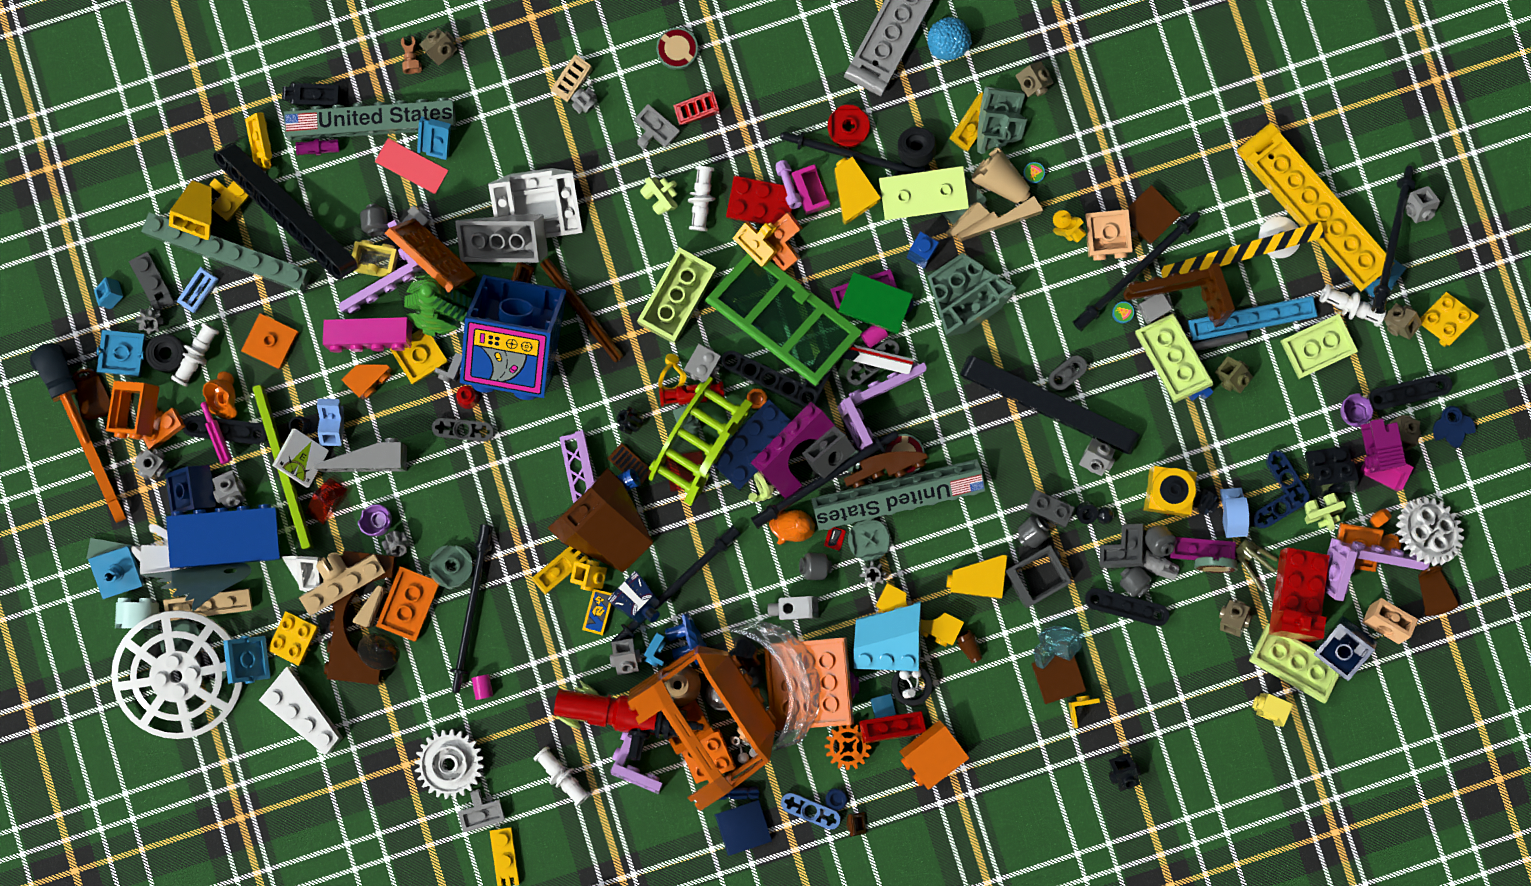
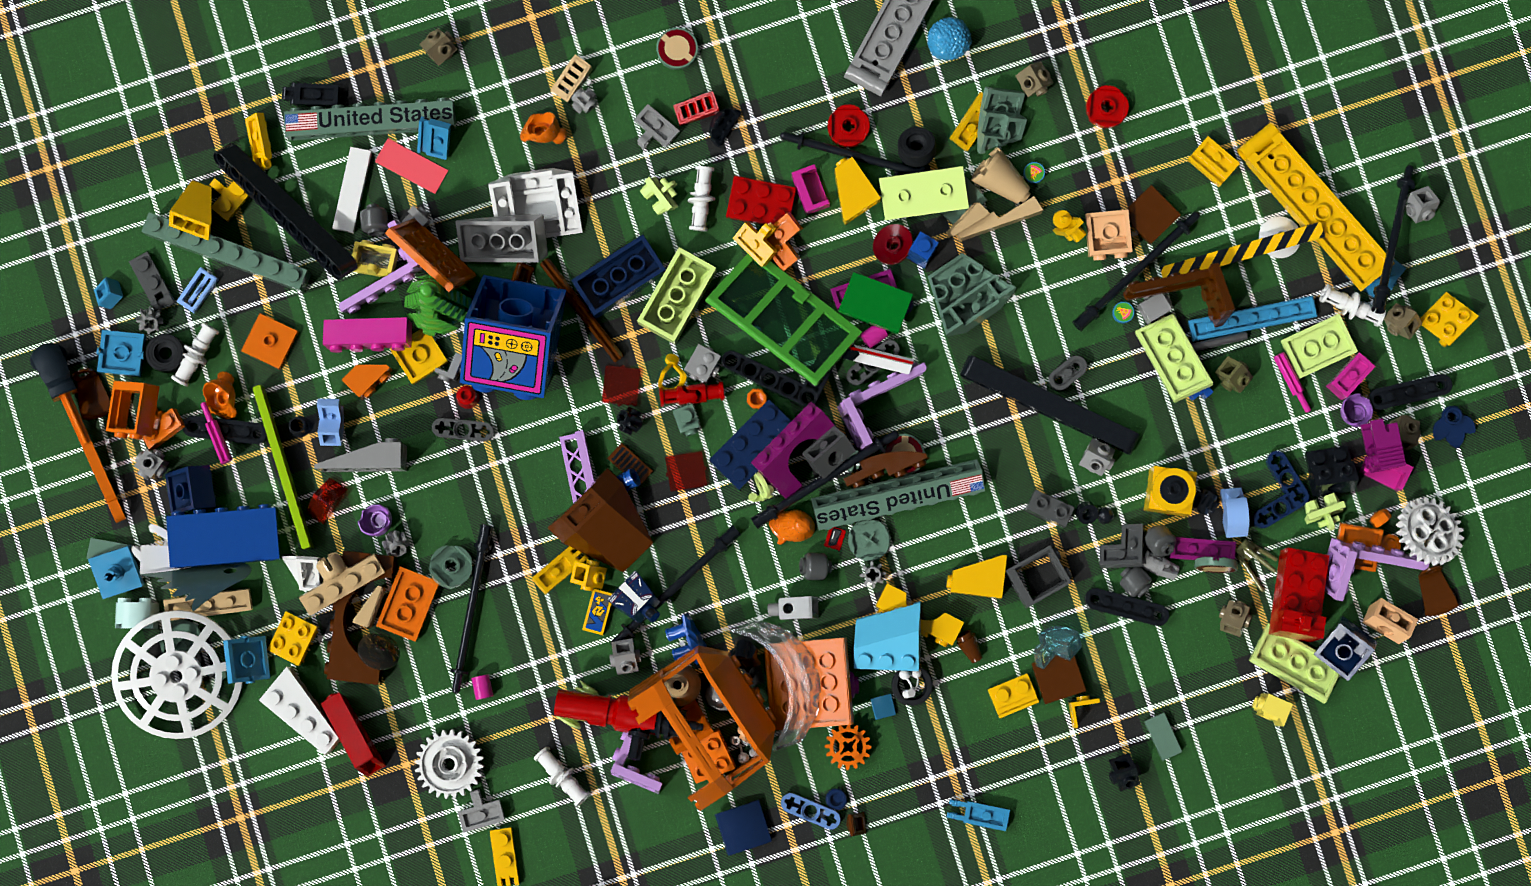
light grey brick [212,470,246,508] -> none
white tile [272,429,329,487] -> none
magenta pin [295,139,340,156] -> none
nougat piece [401,36,422,74] -> none
dark azure bracket [644,633,666,667] -> none
lime fence [649,376,753,506] -> none
dark blue axle [719,787,759,800] -> none
lavender bar [776,160,802,209] -> none
red plate [859,711,926,743] -> none
orange brick [899,720,969,790] -> none
dark grey head [1018,516,1050,548] -> none
none -> red slope [321,692,386,777]
none -> white tile [332,147,372,234]
none -> orange hair [520,112,567,144]
none -> dark blue brick [571,235,666,319]
none -> clear red piece [602,365,641,407]
none -> black tile [709,108,742,148]
none -> dark red dish [873,224,913,265]
none -> dark azure hinge [947,799,1010,831]
none -> yellow plate [987,673,1039,718]
none -> red plate [1086,85,1129,129]
none -> sand green tile [1144,712,1182,761]
none -> yellow plate [1187,136,1240,187]
none -> dark pink axle [1273,352,1311,413]
none -> dark pink panel [1326,352,1376,400]

